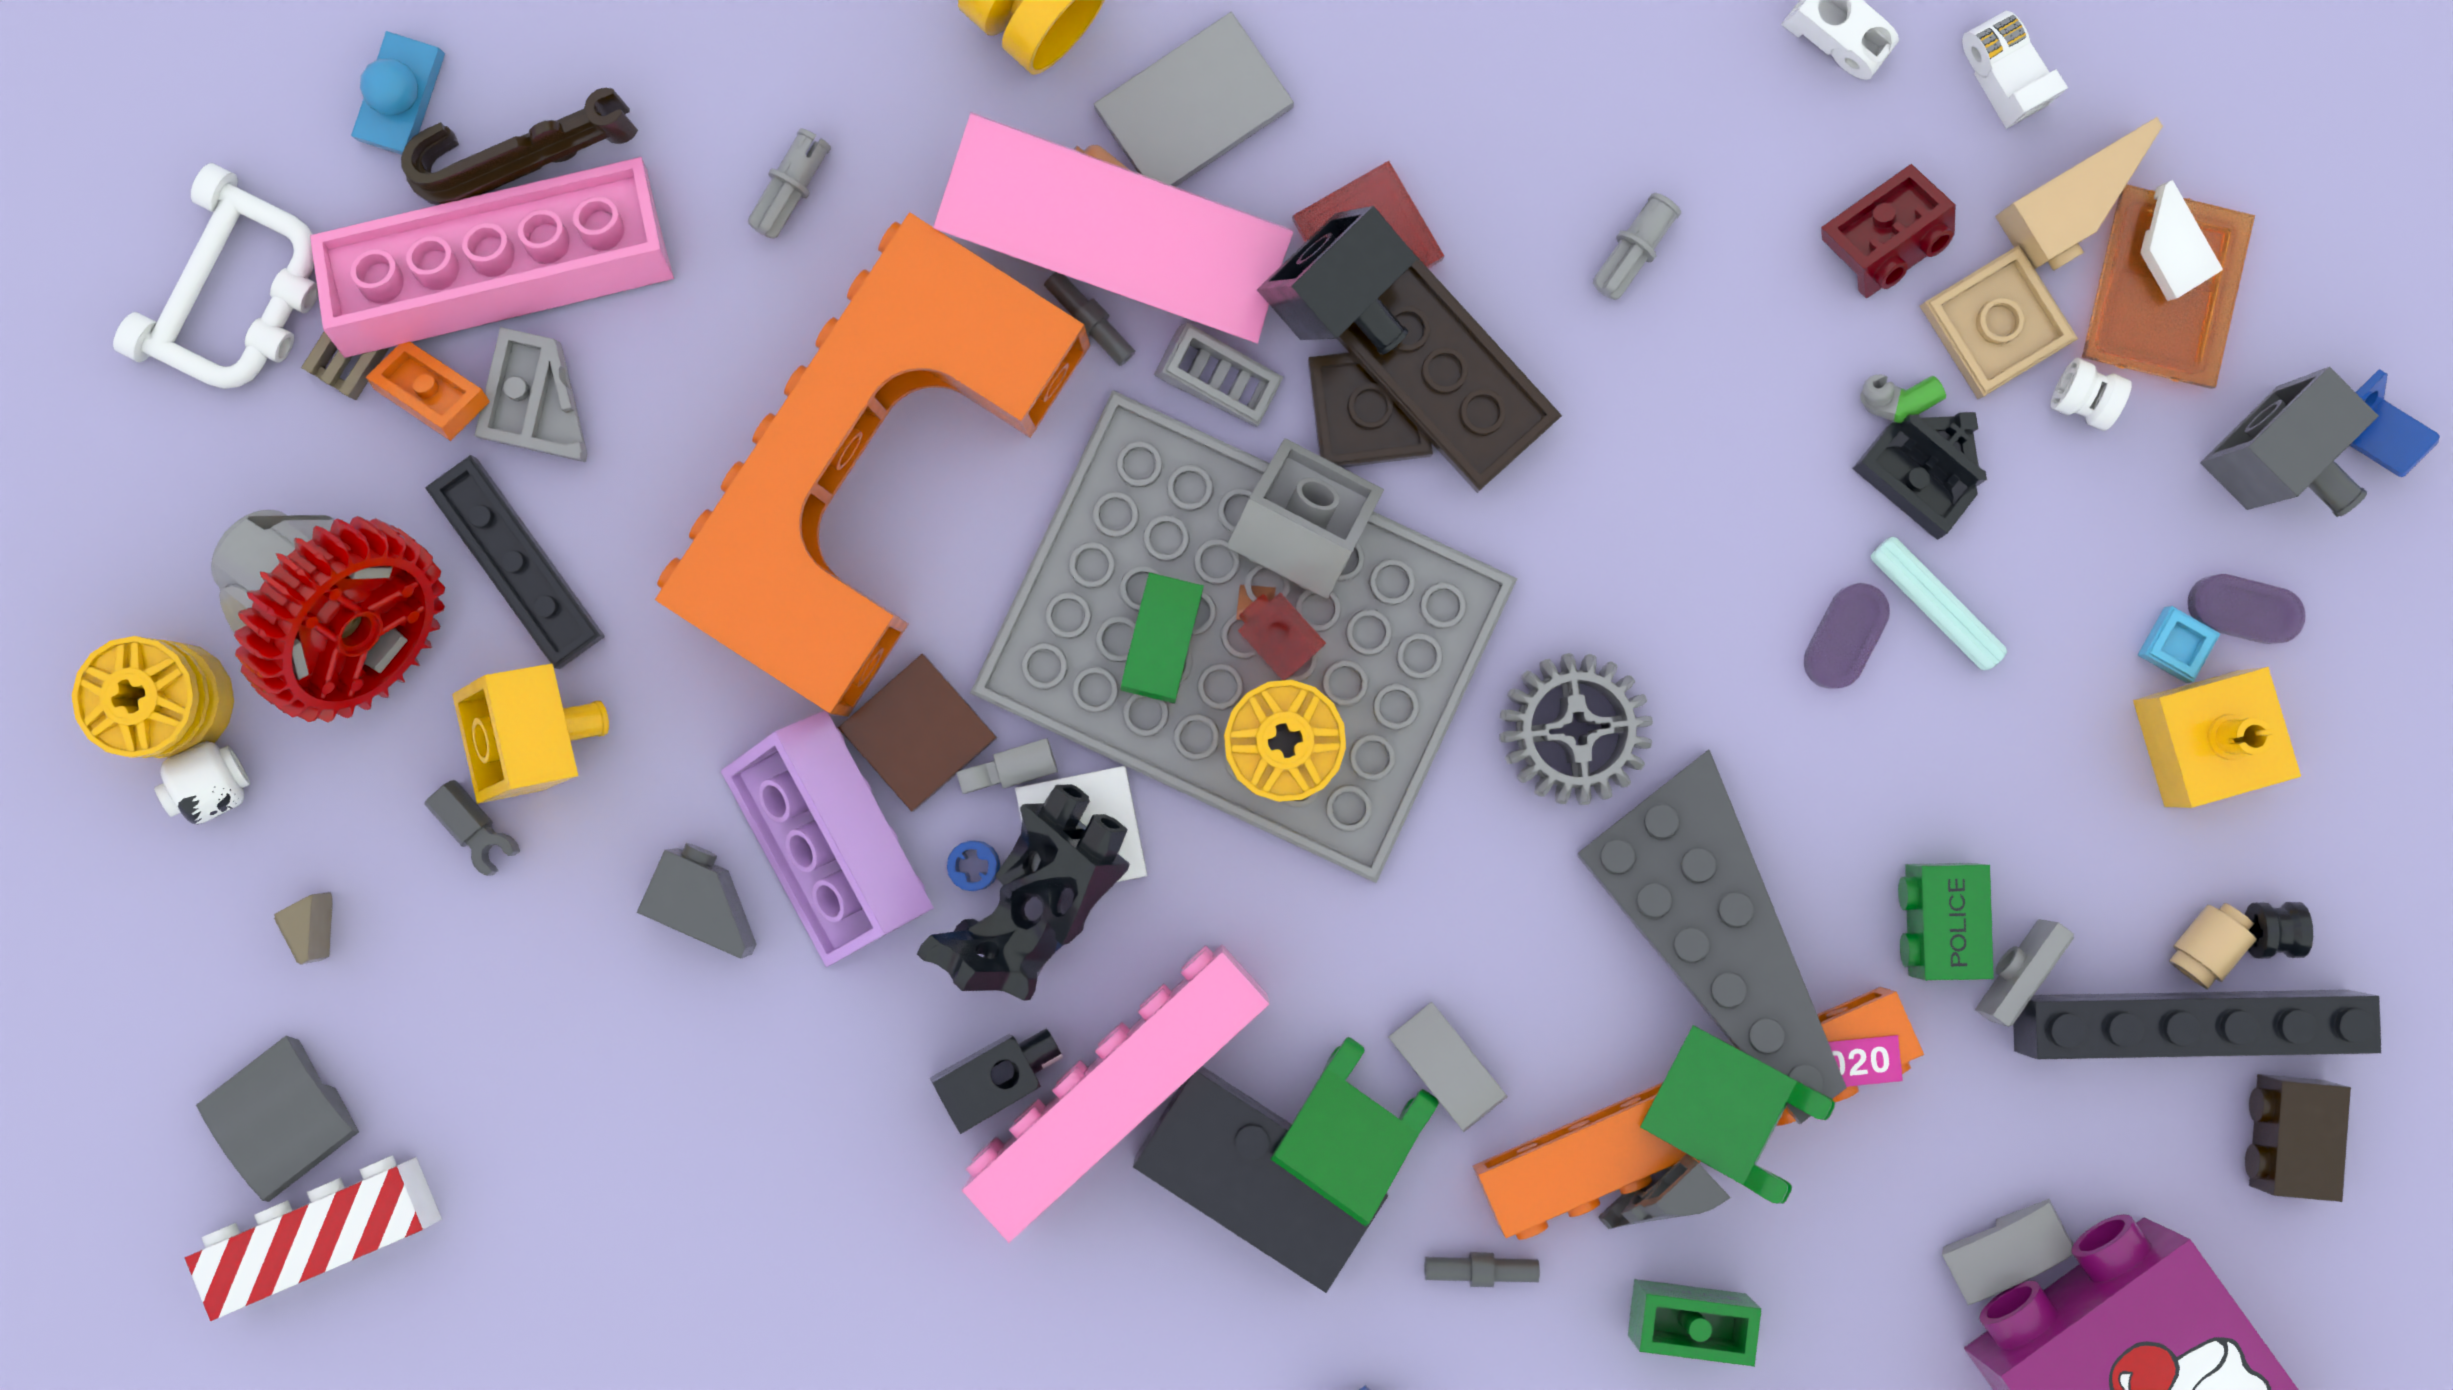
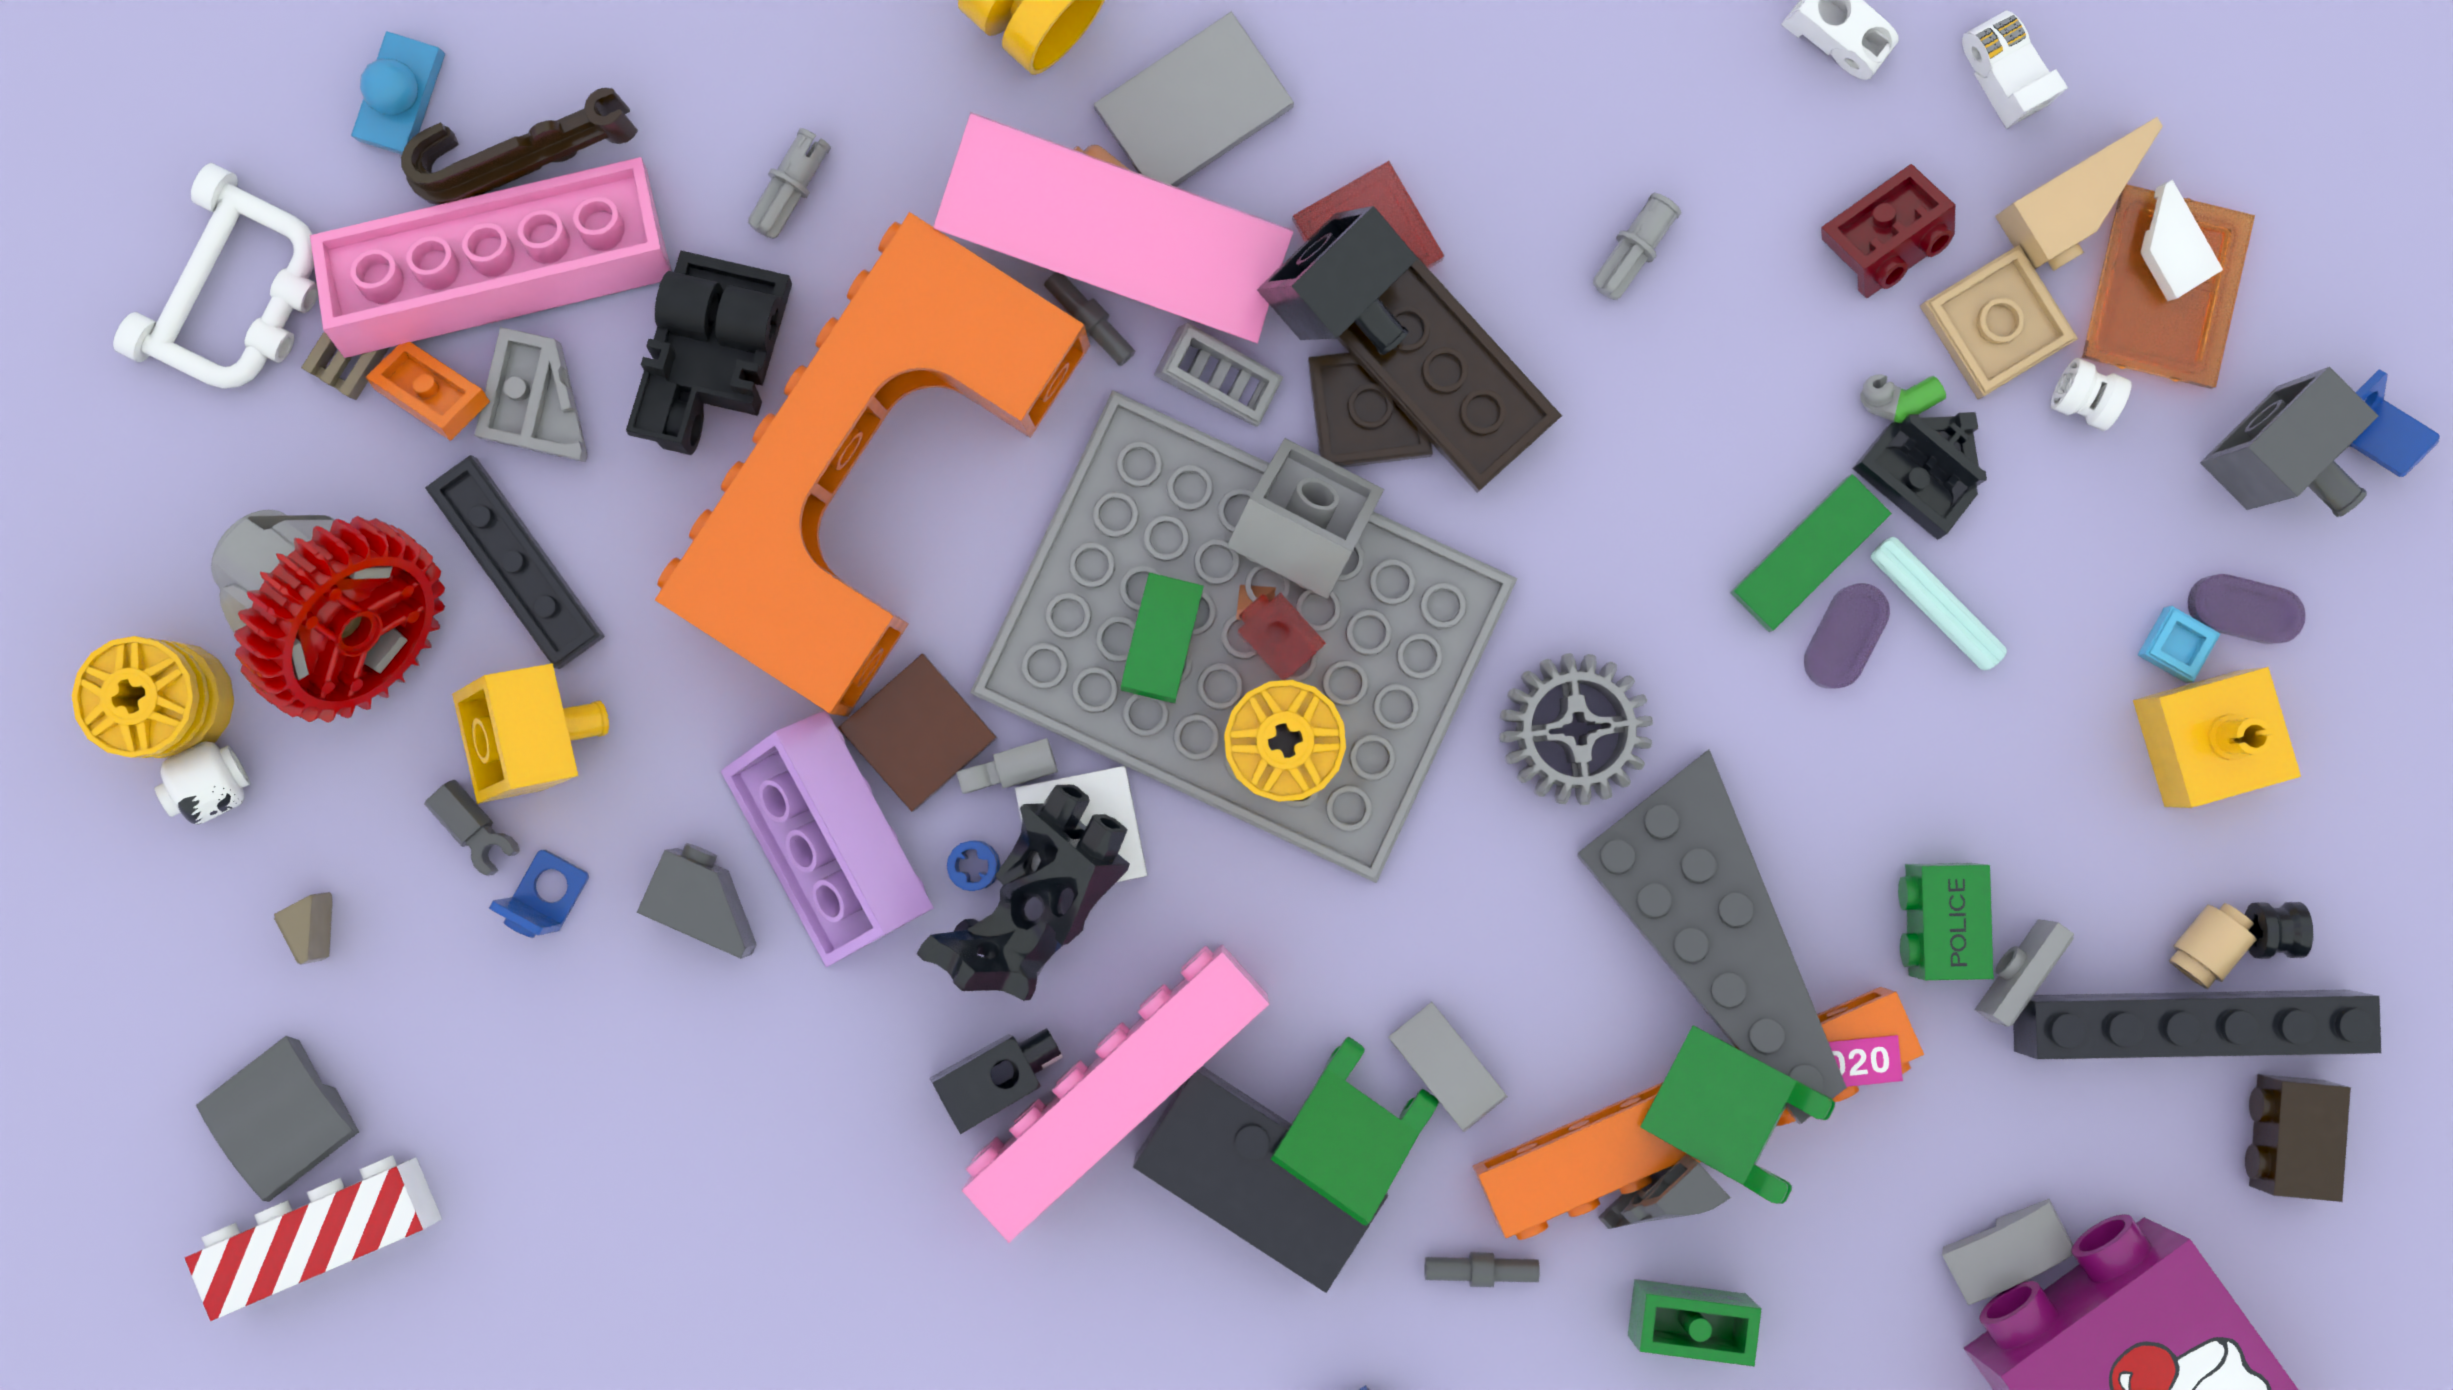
none -> blue bracket [489,850,589,938]
none -> black plate [626,250,792,455]
none -> green tile [1730,474,1892,632]

